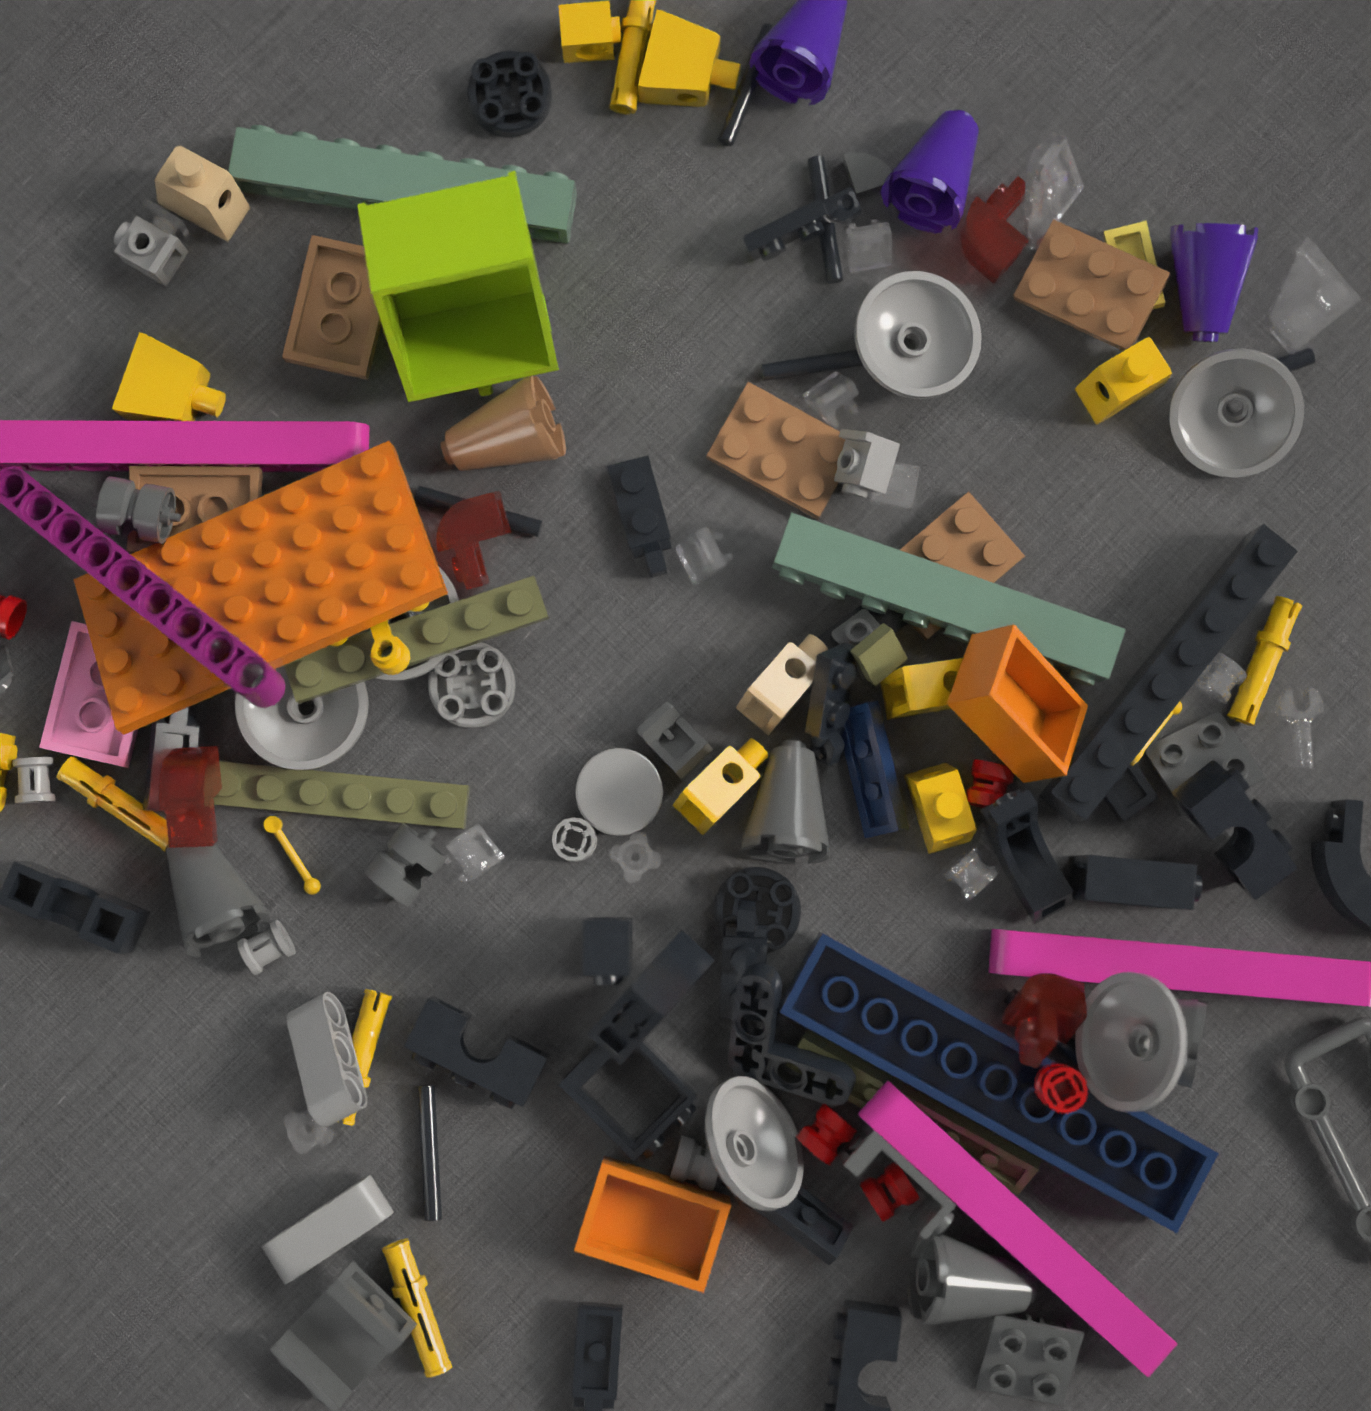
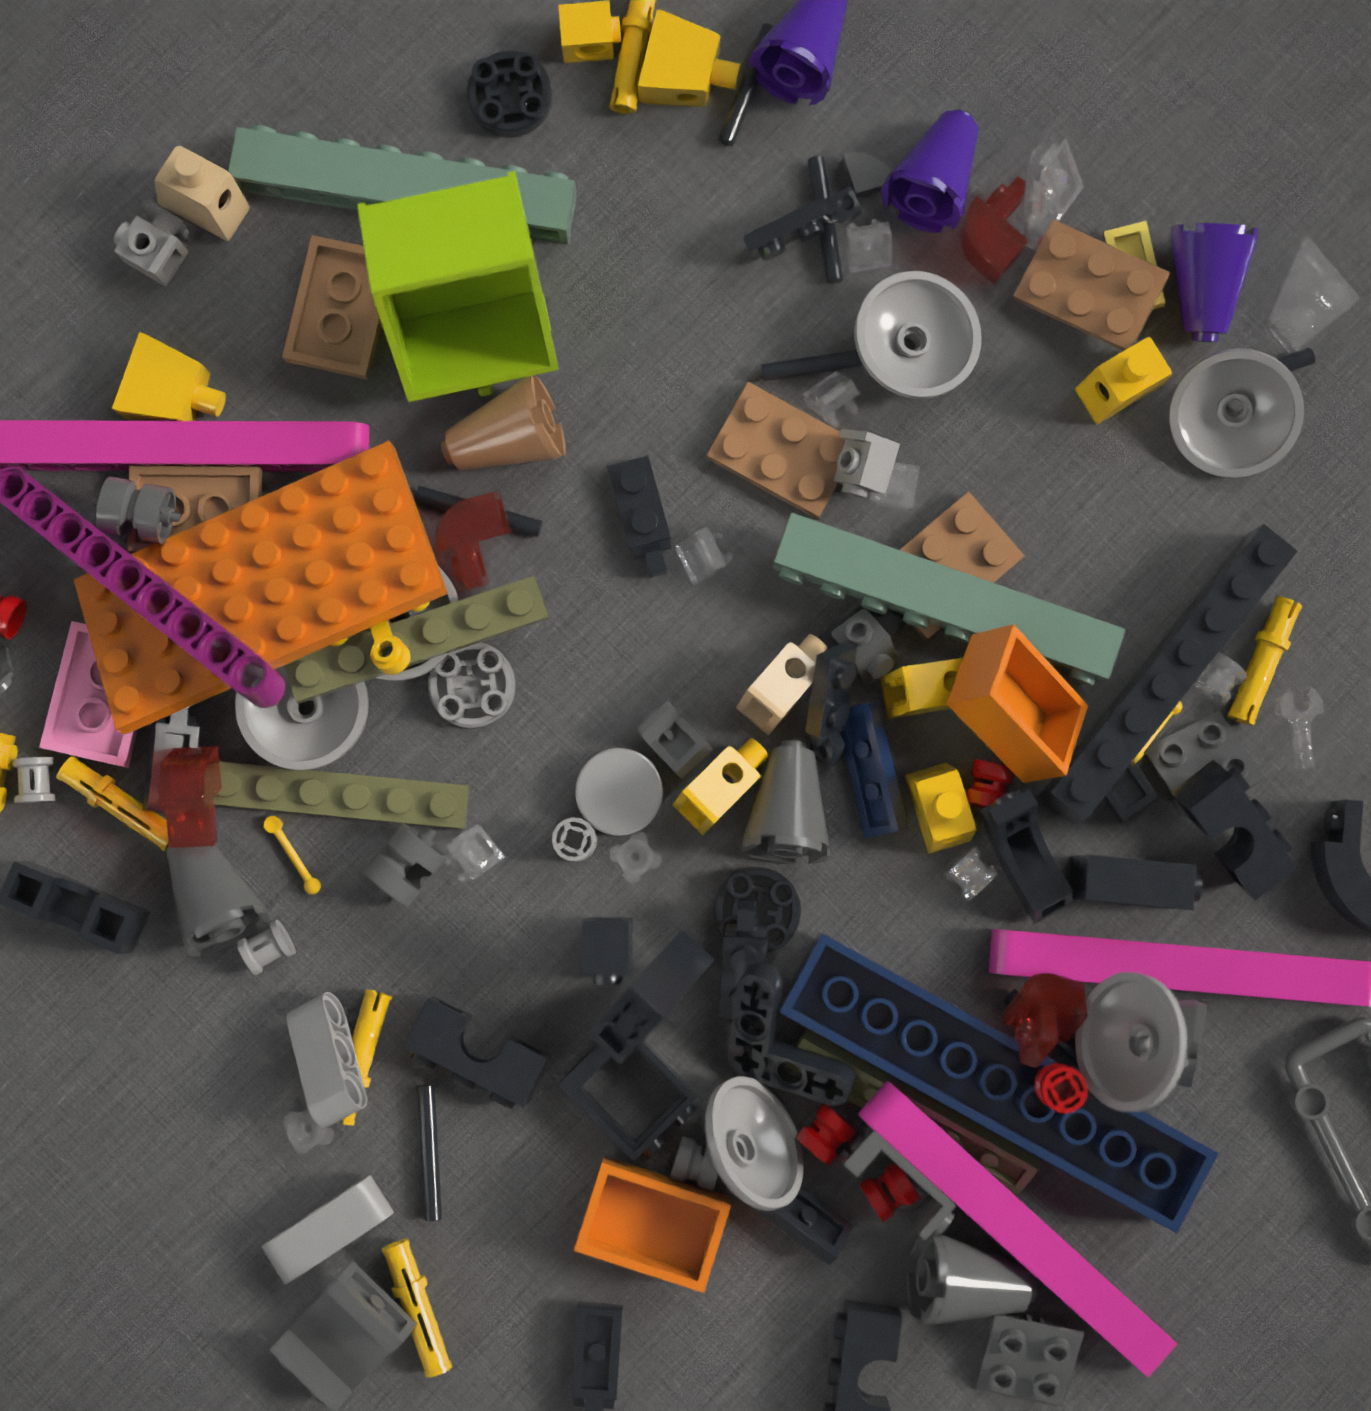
olive tile [850,623,908,686] -> none

